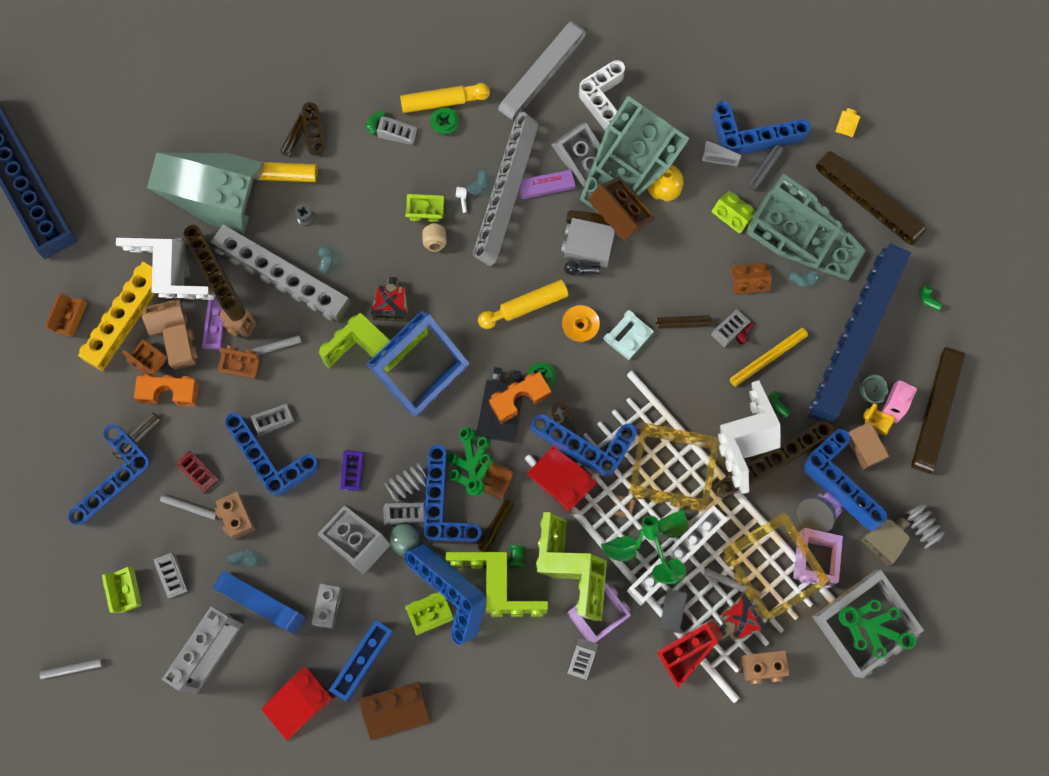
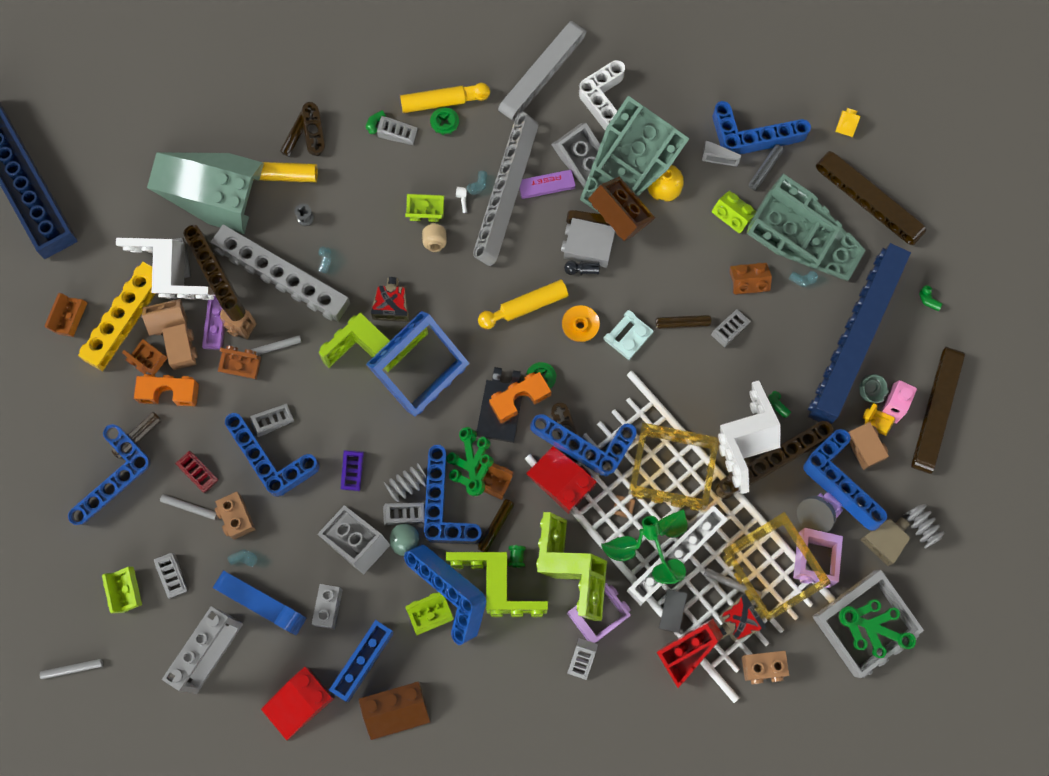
yellow axle [729,328,808,387] -> none
dark red hand [736,321,755,345] -> none

